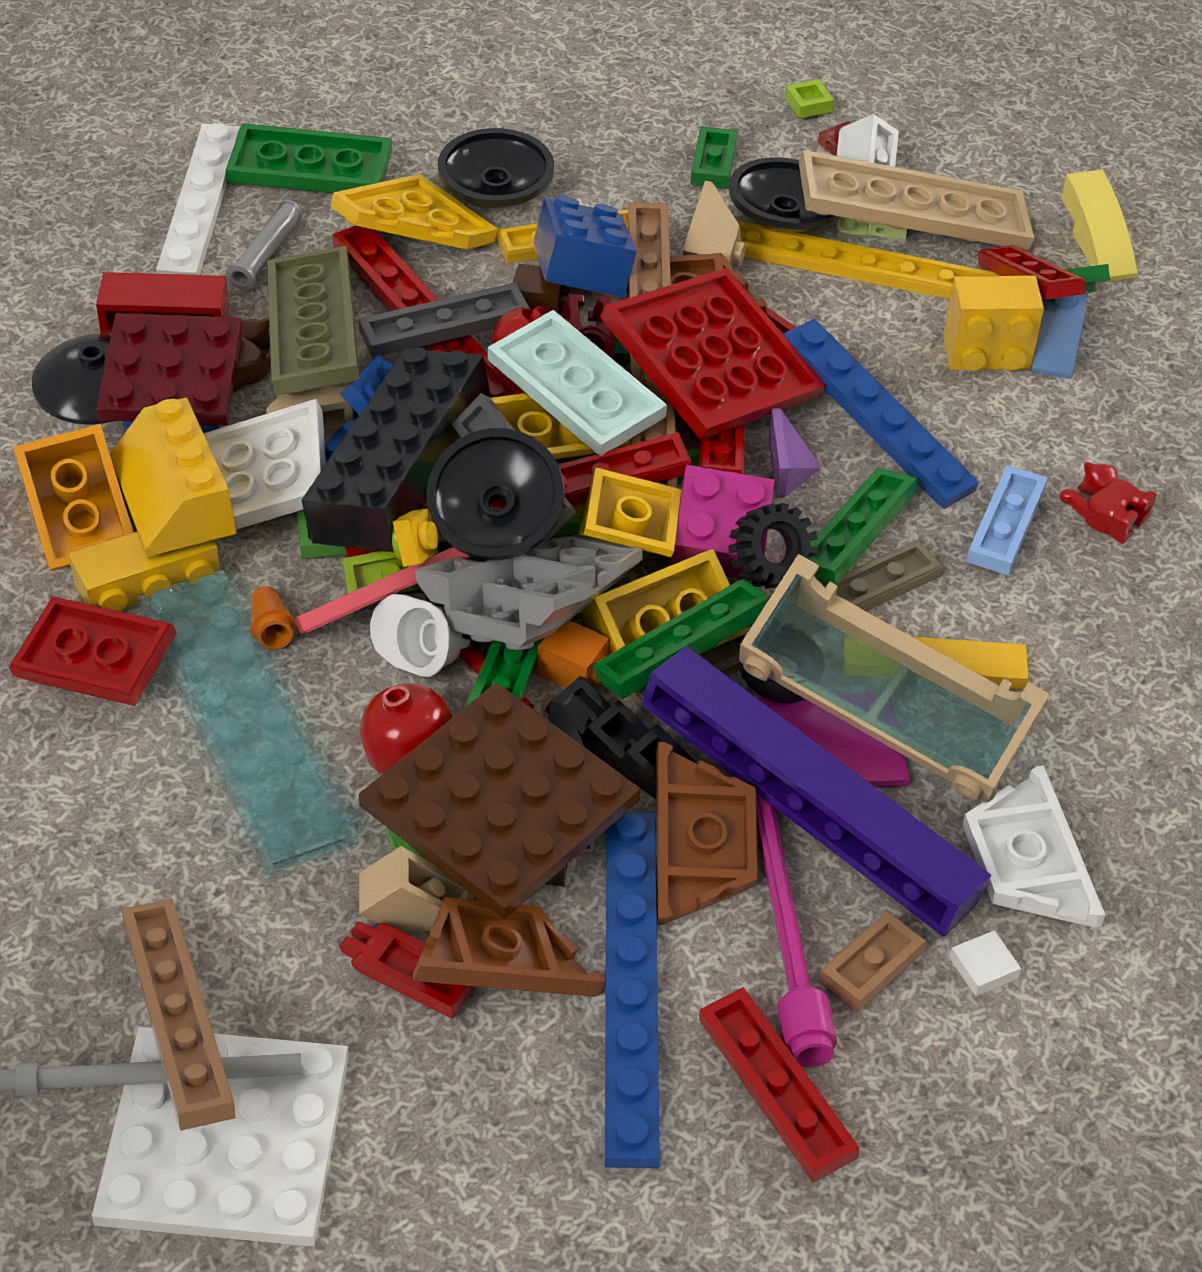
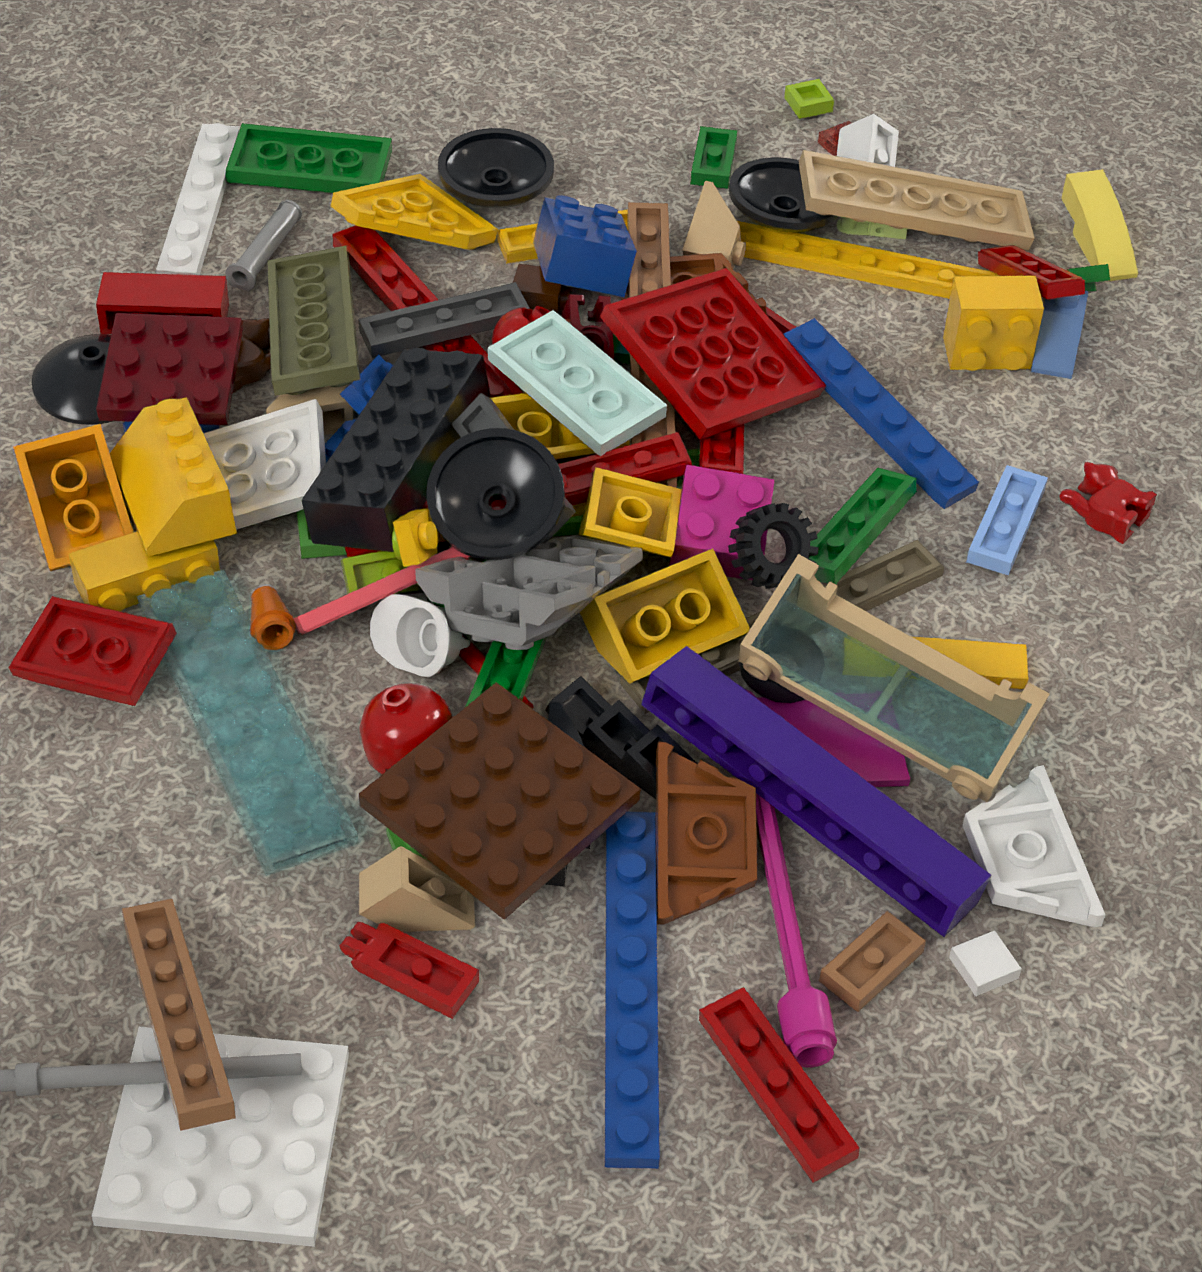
dark orange wing [412,897,606,997] -> none
orange brick [537,621,610,688] -> none
green plate [593,578,770,699] -> none
medium lavender slope [769,408,821,497] -> none

